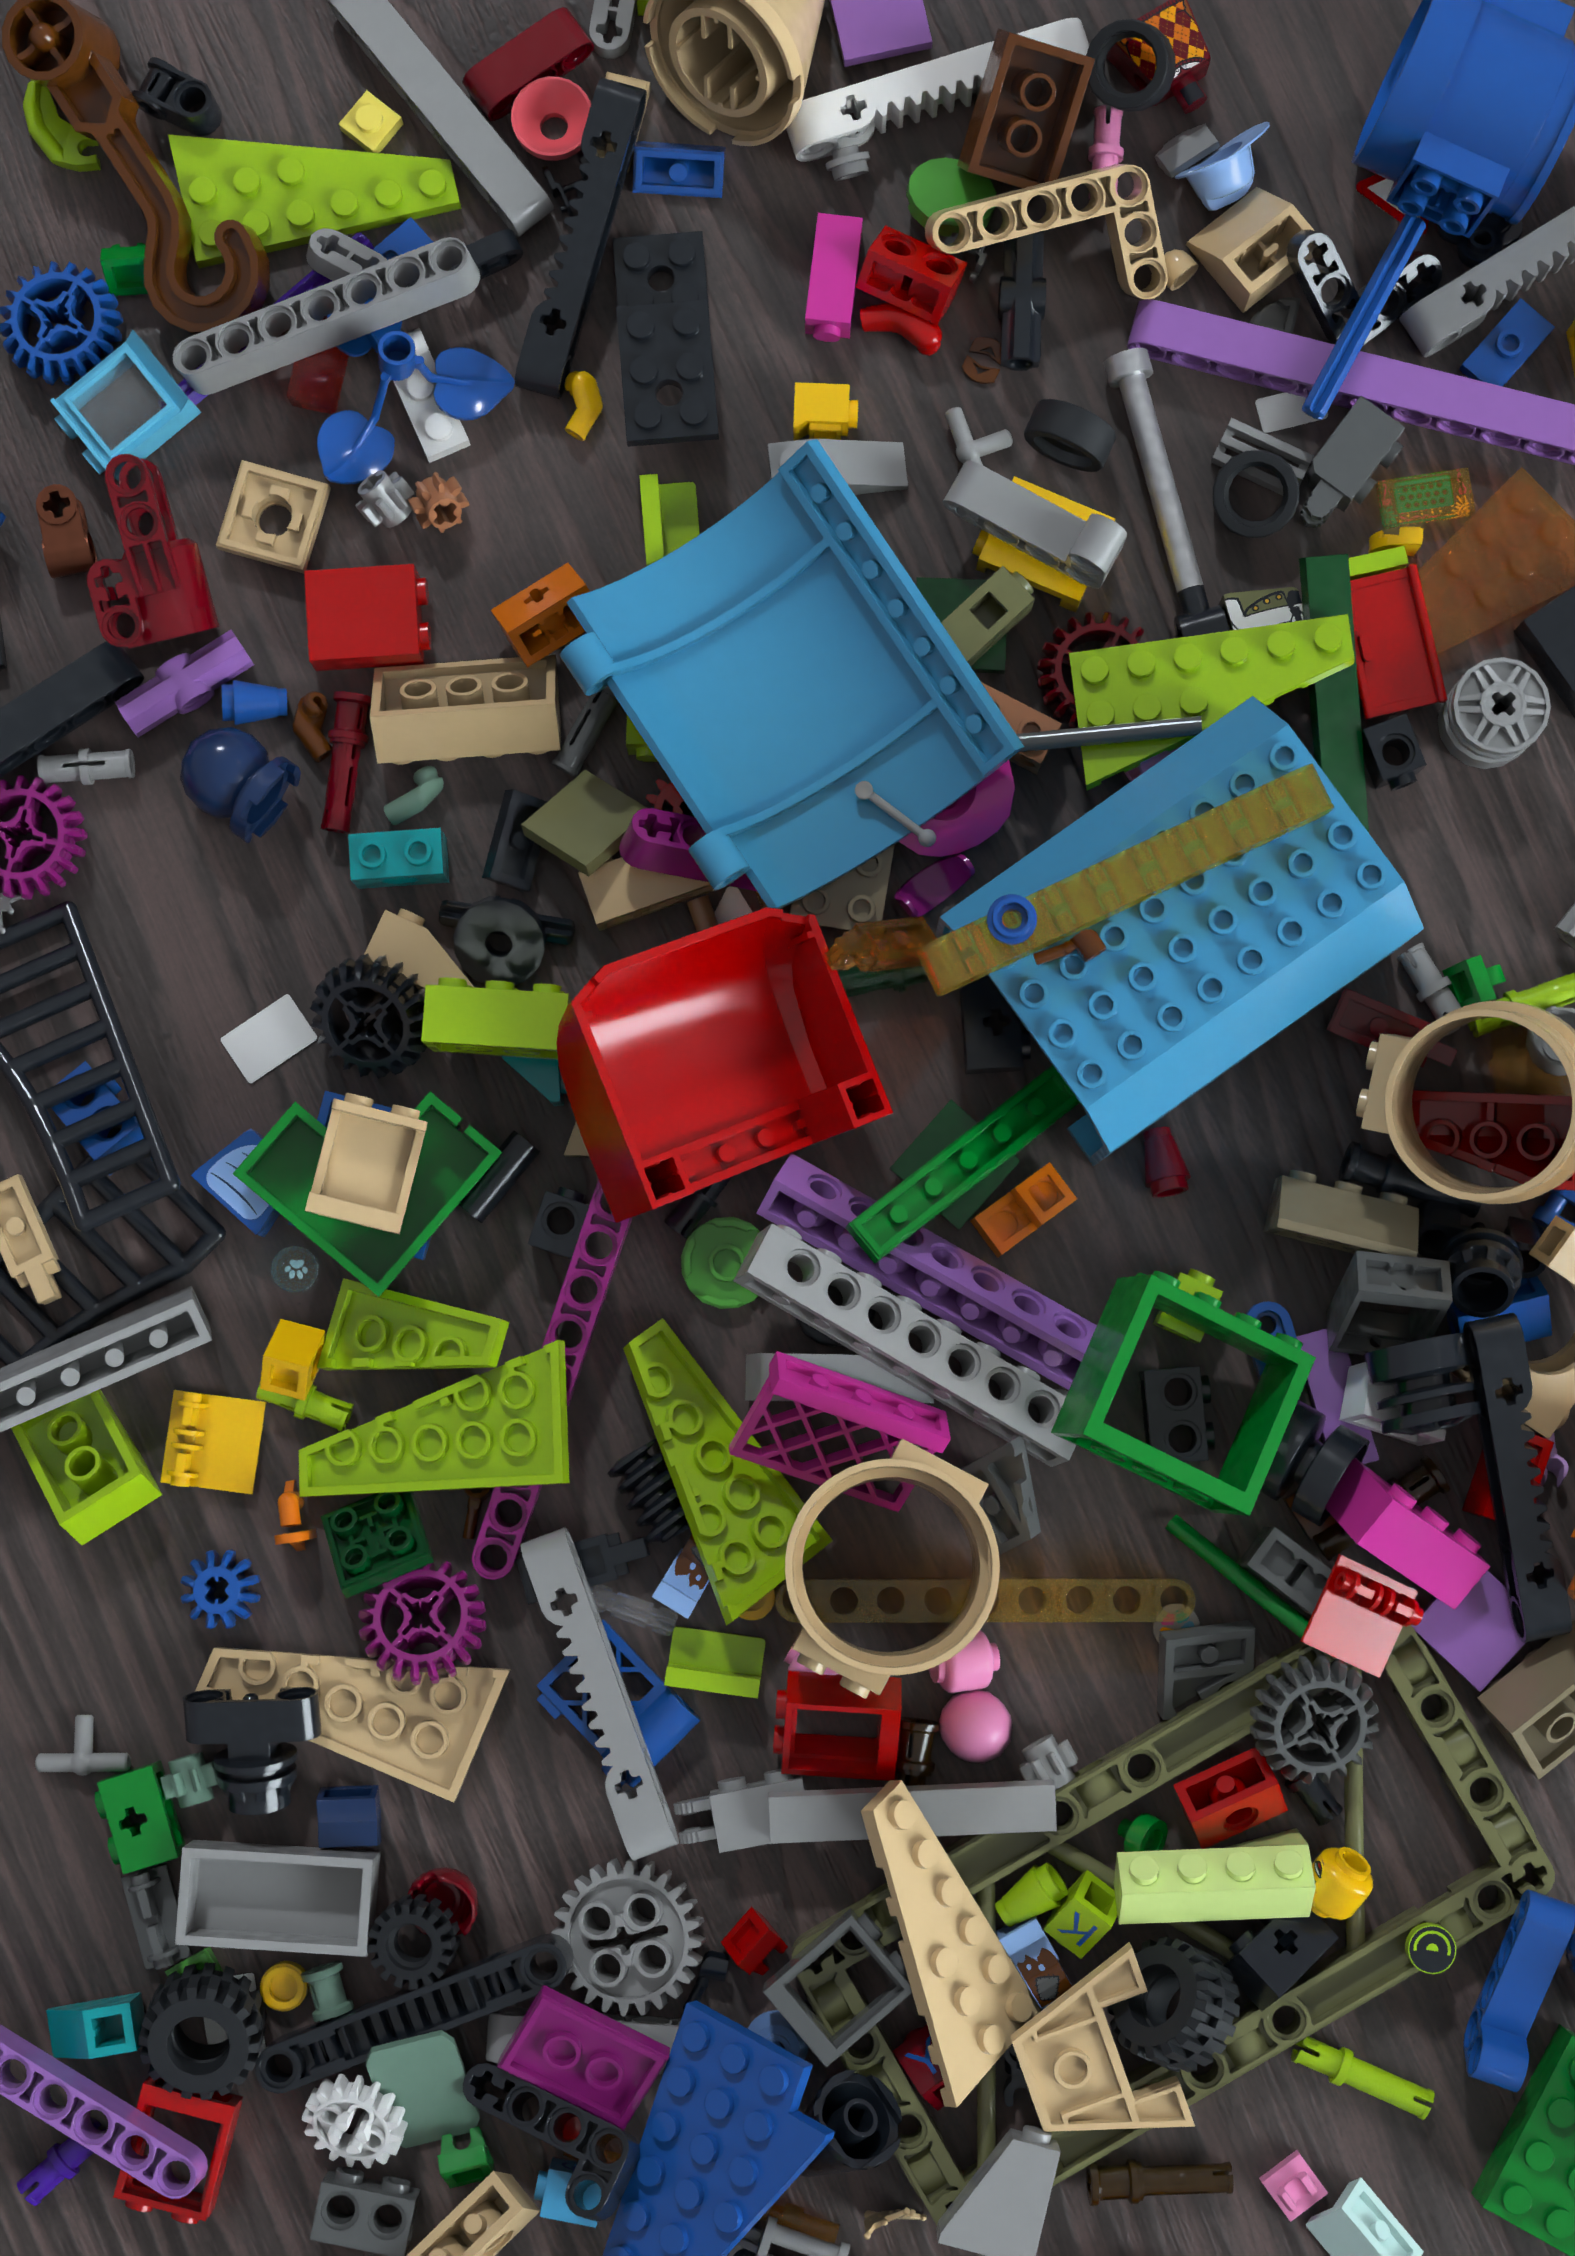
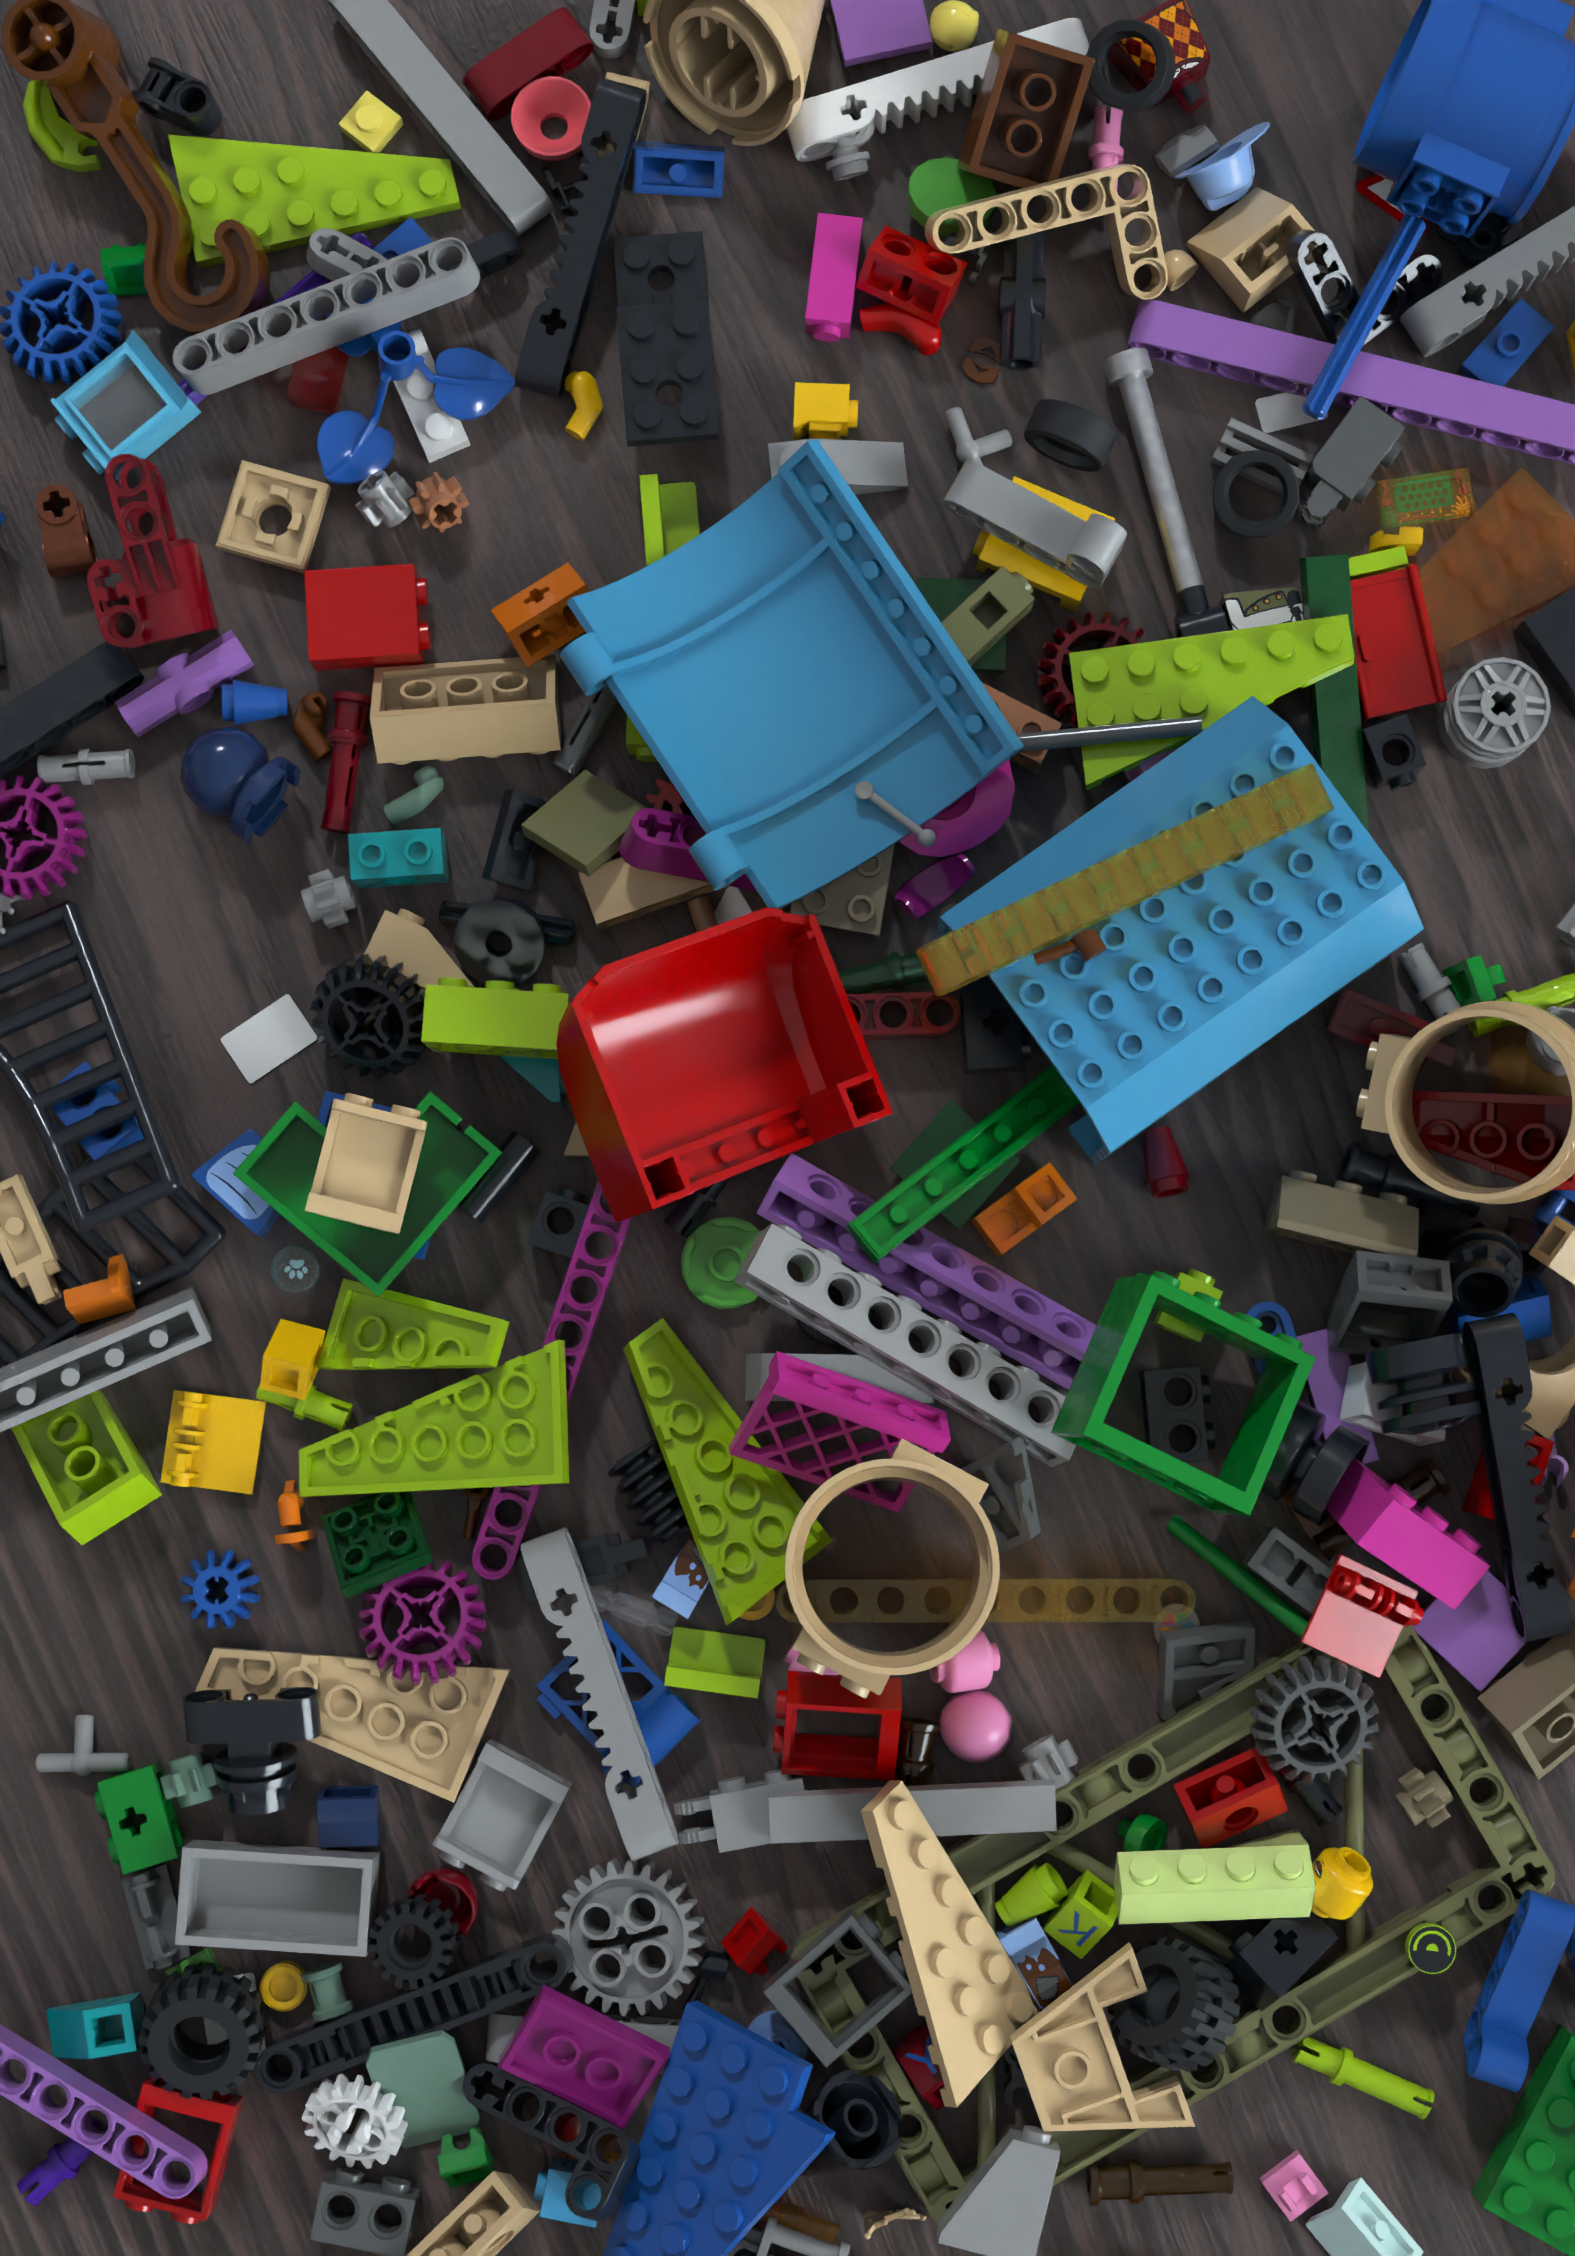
clear orange hinge [823,916,946,972] -> none
blue plate [986,894,1037,945] -> none
none -> orange tile [63,1254,136,1324]
none -> light grey gear [301,869,357,929]
none -> light grey panel [432,1738,573,1891]
none -> dark red beam [847,992,961,1041]
none -> light yellow piece [929,0,979,53]
none -> dark tan gear [1394,1767,1454,1829]

